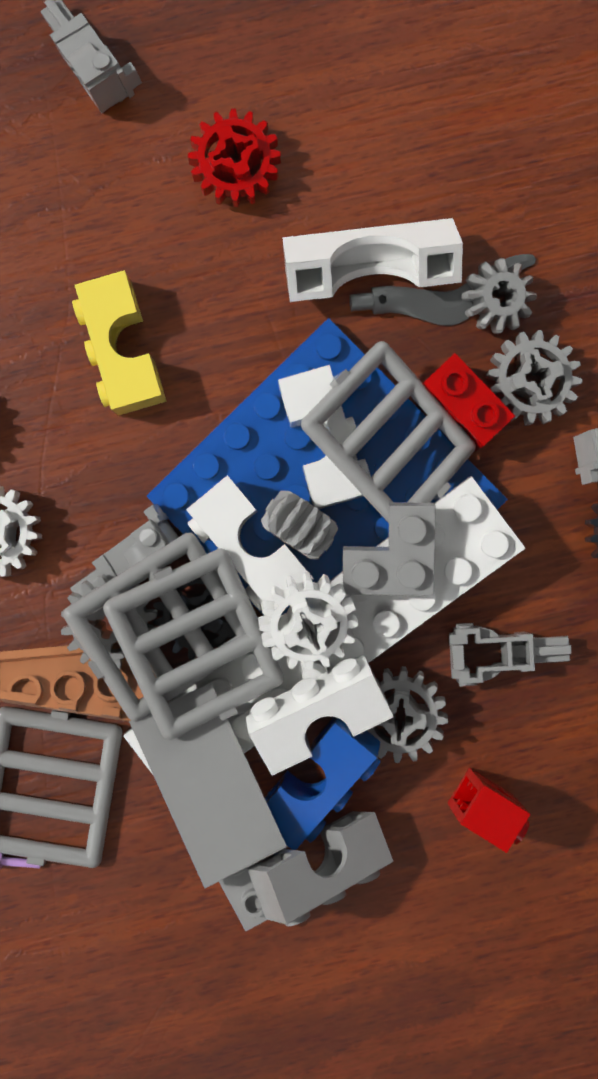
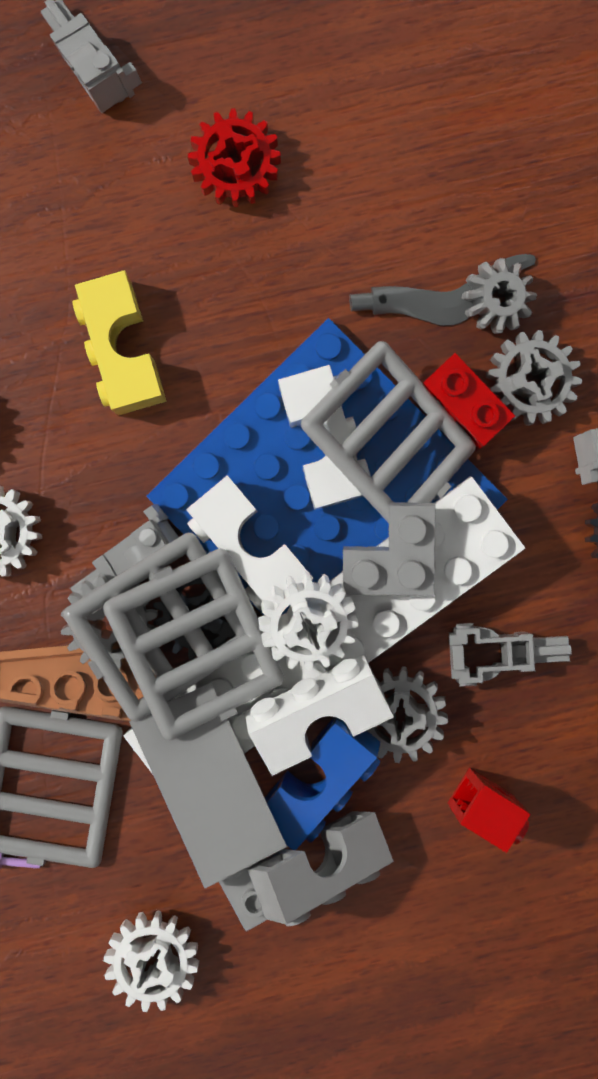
light grey gear [261,491,338,559] -> none
white arch [282,218,463,302] -> none
none -> white gear [103,911,199,1012]

